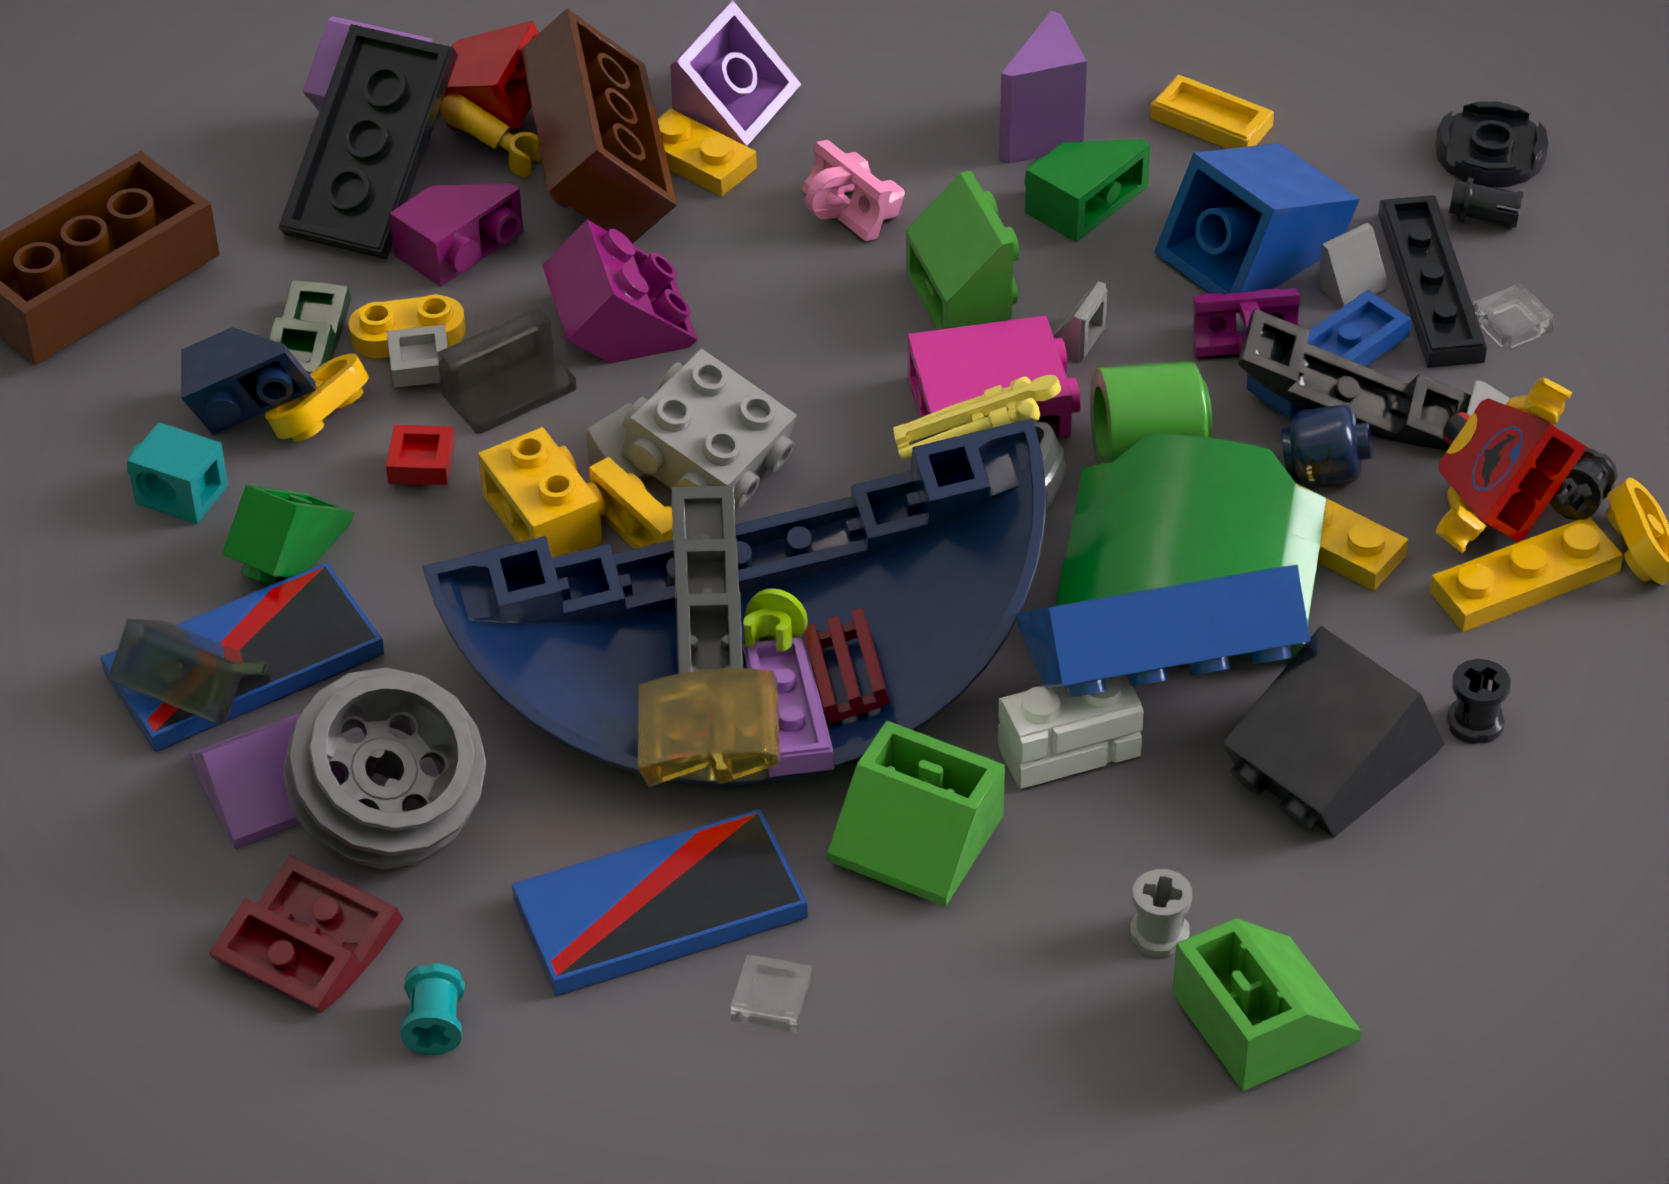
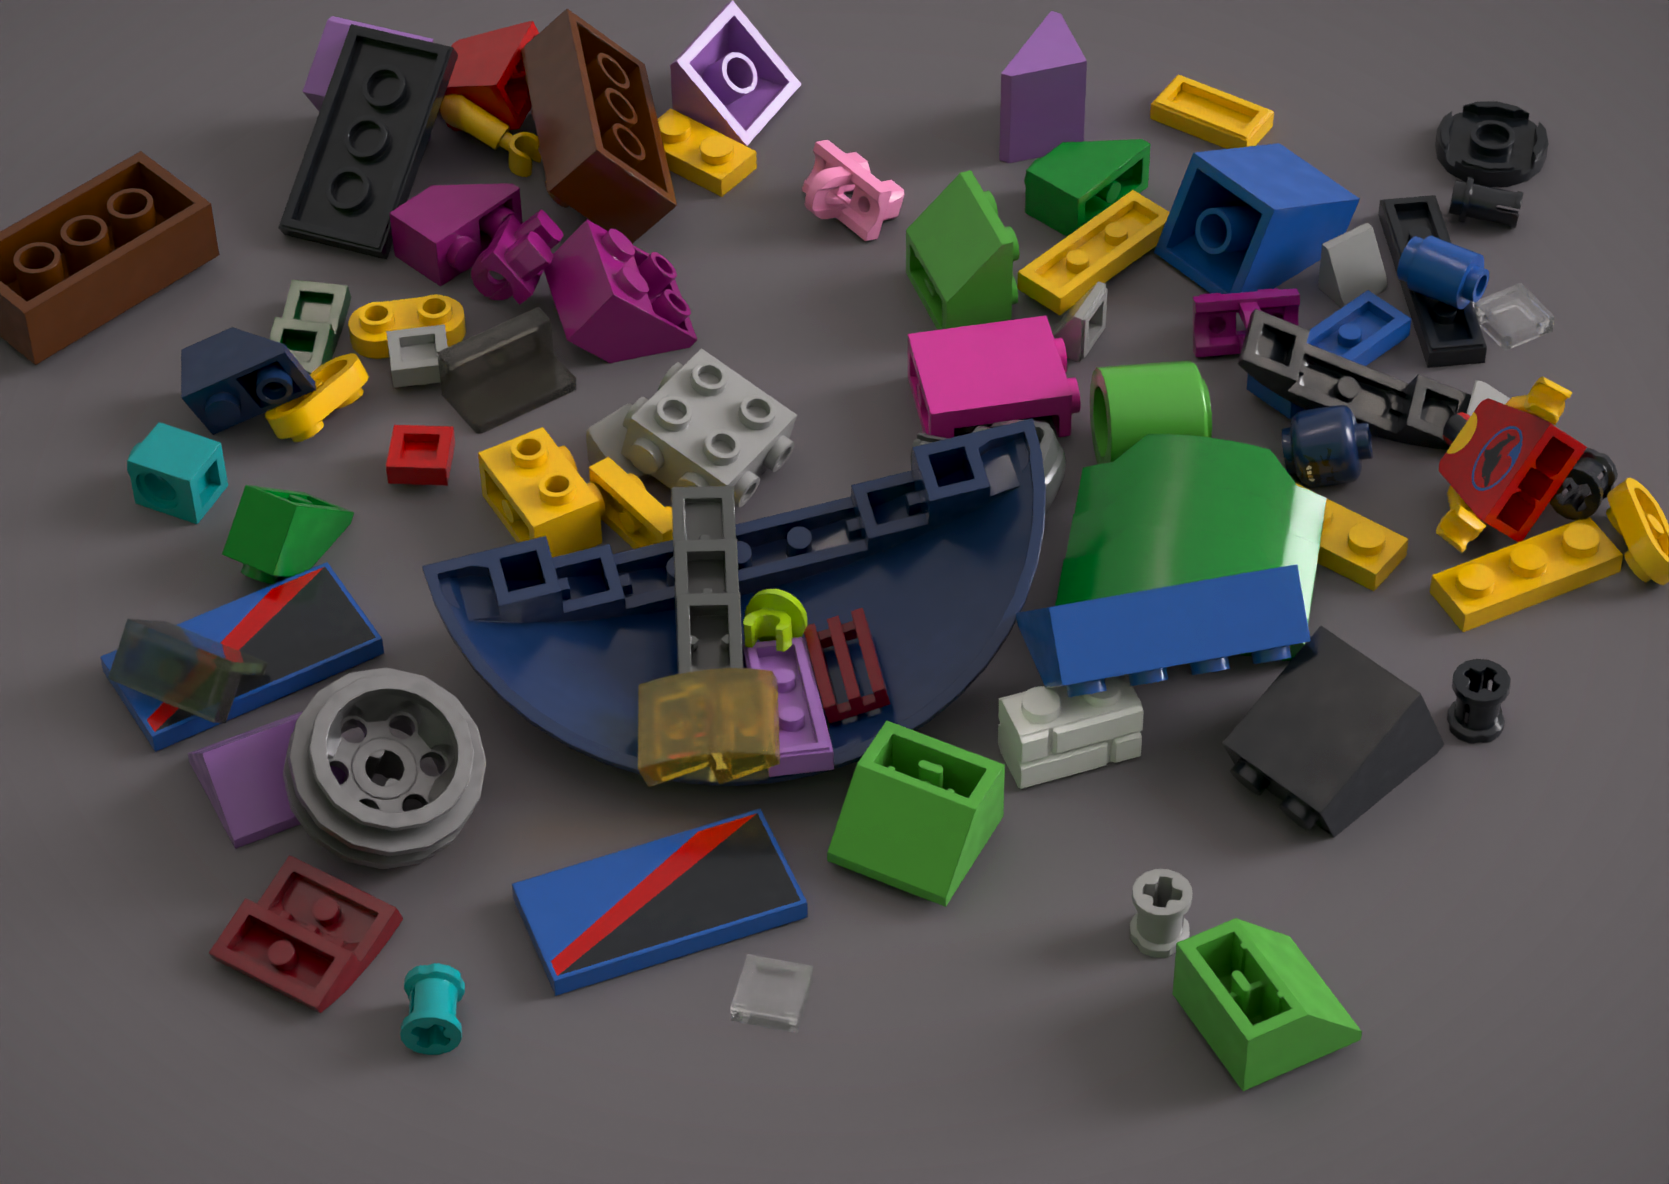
light yellow piece [893,375,1061,460] -> none
none -> magenta hips [471,209,564,305]
none -> yellow plate [1017,190,1170,316]
none -> blue brick [1397,236,1489,309]

